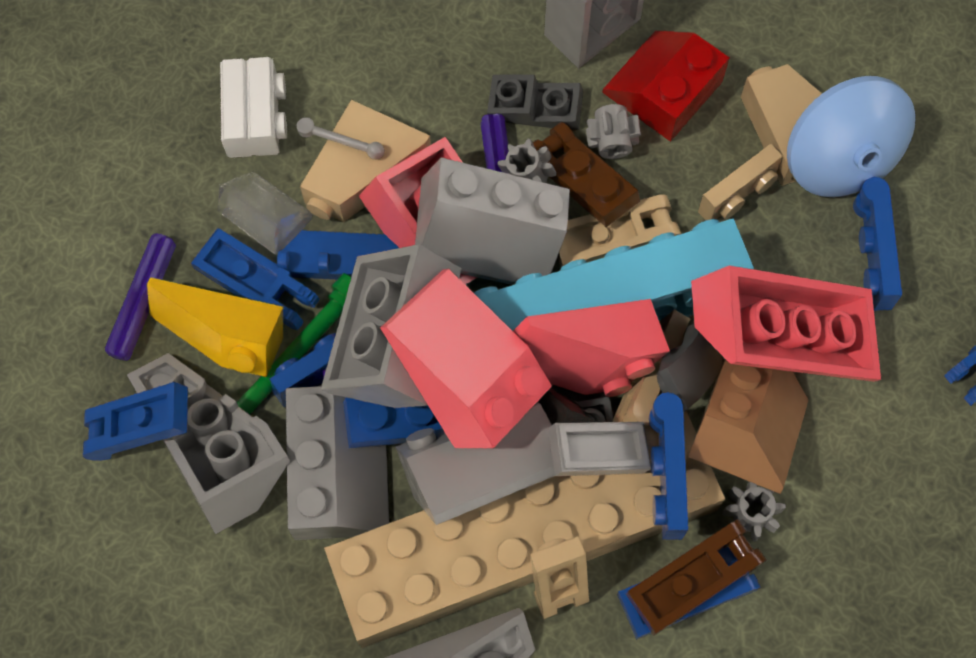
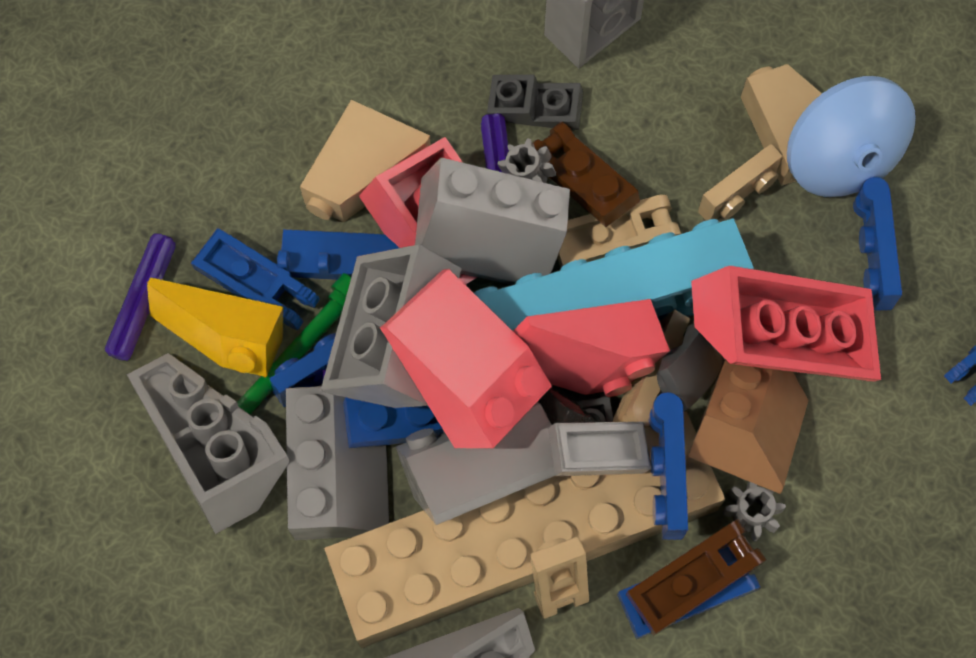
blue plate [83,382,188,461] -> none
clear slope [218,171,313,254] -> none
white brick [220,57,287,158] -> none
light grey hinge [296,117,385,160] -> none
light grey gear [586,104,641,159] -> none
red slope [602,30,730,142] -> none

